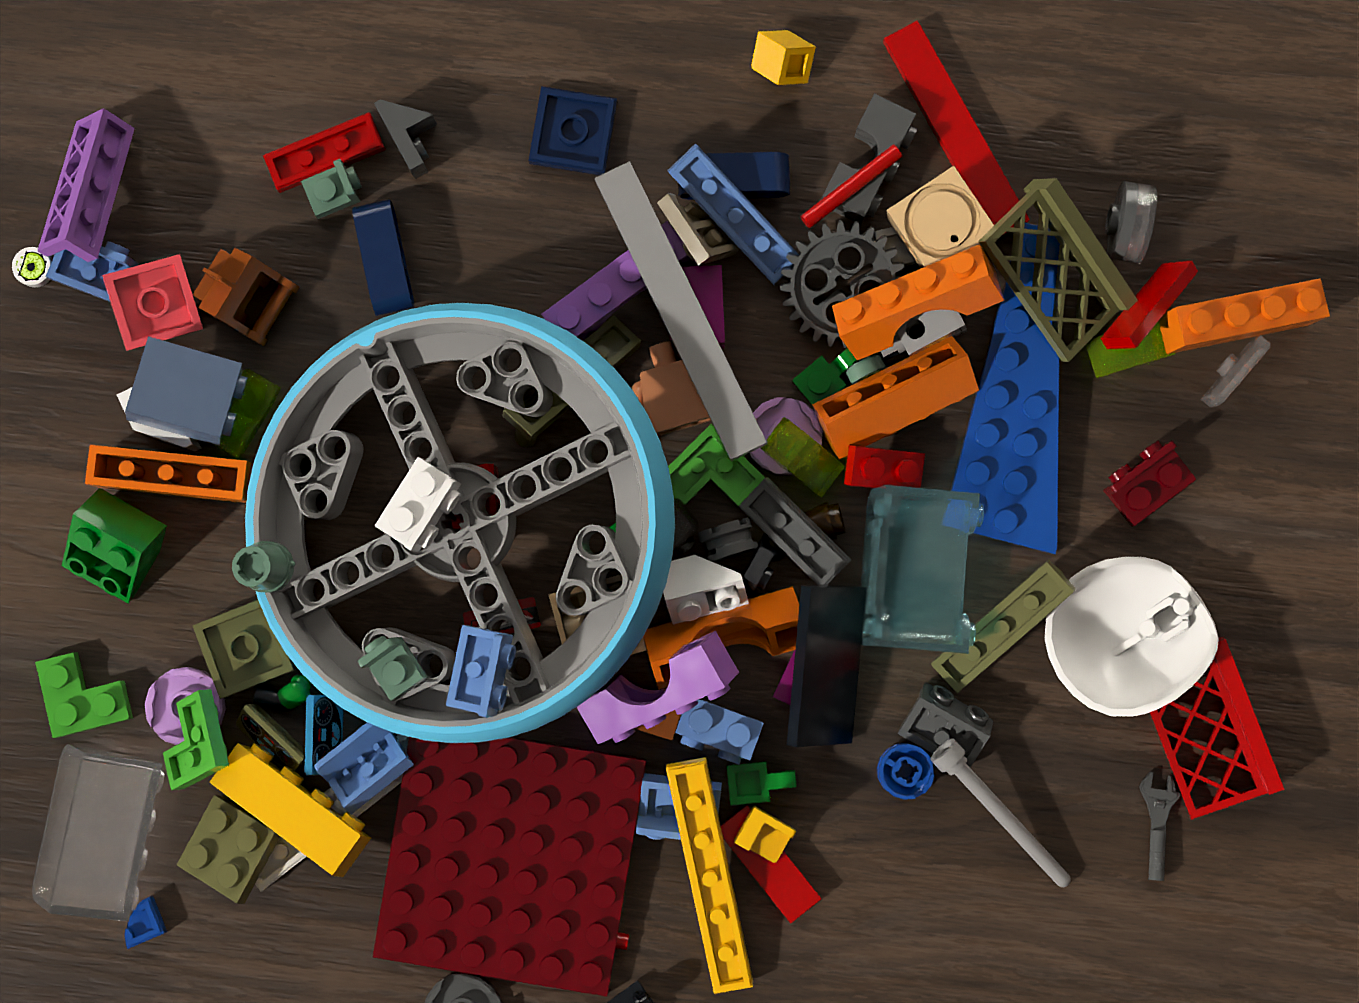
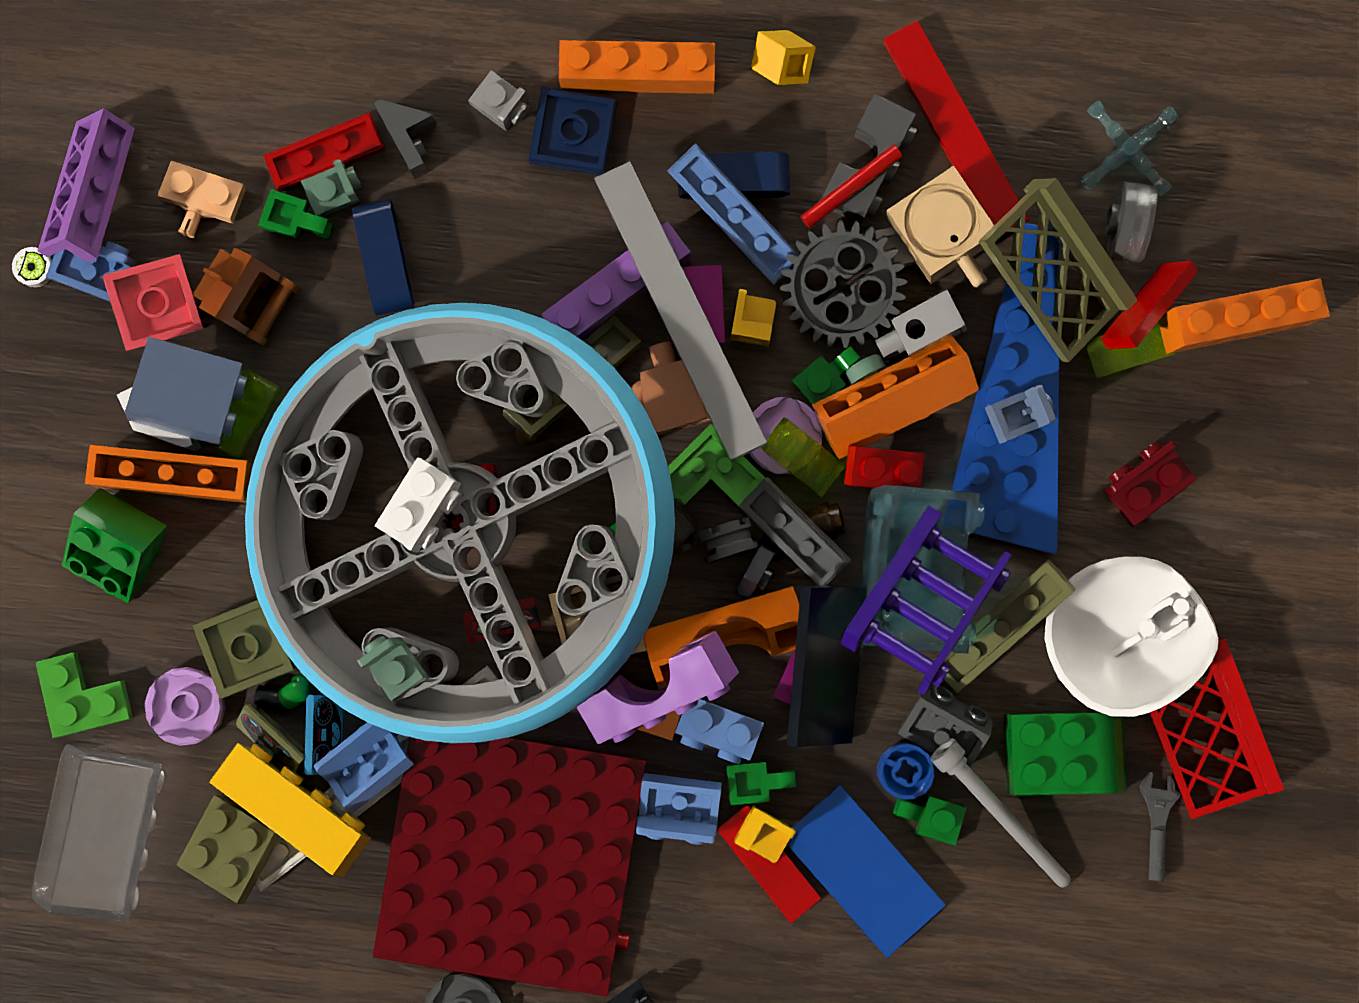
blue tile [125,895,168,949] -> none
bright green plate [163,689,229,791] -> none
sand green piece [232,541,295,593] -> none
medium blue bracket [446,625,516,718] -> none
dark tan wing [657,193,741,265] -> none
white slope [663,555,749,625] -> none
yellow tile [666,757,753,994] -> none
orange arch [832,244,1004,361] -> none
clear plate [1201,335,1271,408] -> none
none -> light nougat plate [157,161,246,238]
none -> green plate [258,189,334,240]
none -> light grey bracket [468,70,529,131]
none -> orange brick [559,40,715,94]
none -> yellow panel [731,289,776,347]
none -> blue tile [787,784,946,958]
none -> dark purple fence [841,505,1012,695]
none -> green plate [893,795,967,846]
none -> sand blue bracket [985,385,1056,444]
none -> green brick [1004,712,1127,795]
none -> clear light blue piece [1080,100,1178,197]

